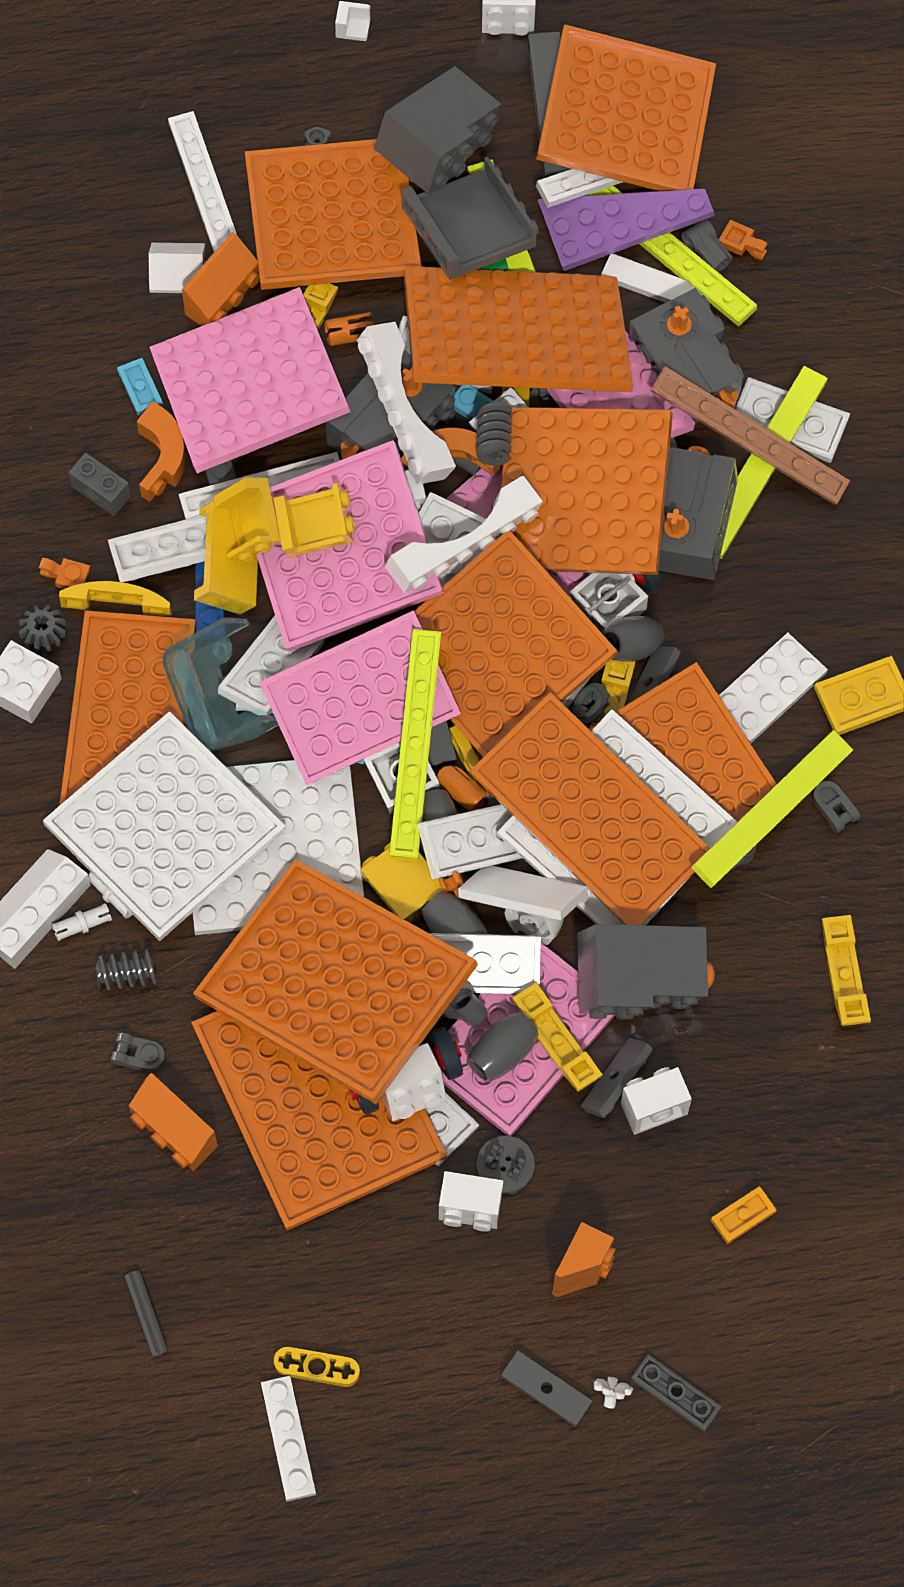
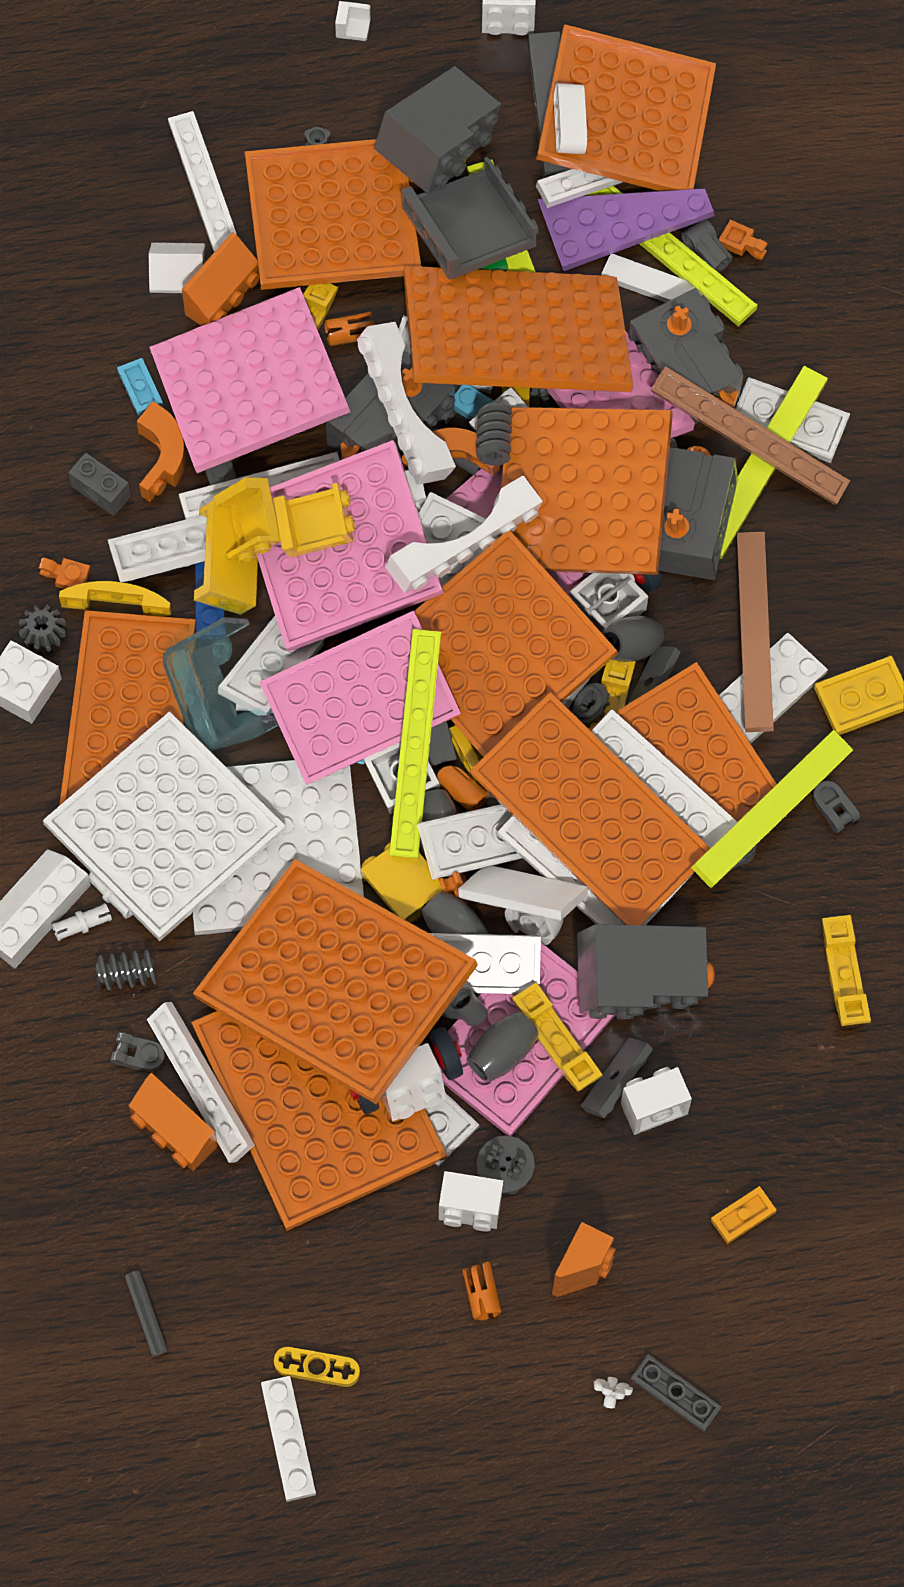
dark grey tile [501,1351,593,1427] -> none
none -> white plate [147,1002,255,1163]
none -> orange arm [462,1261,502,1320]
none -> white beam [554,83,587,154]
none -> nougat tile [737,531,774,732]

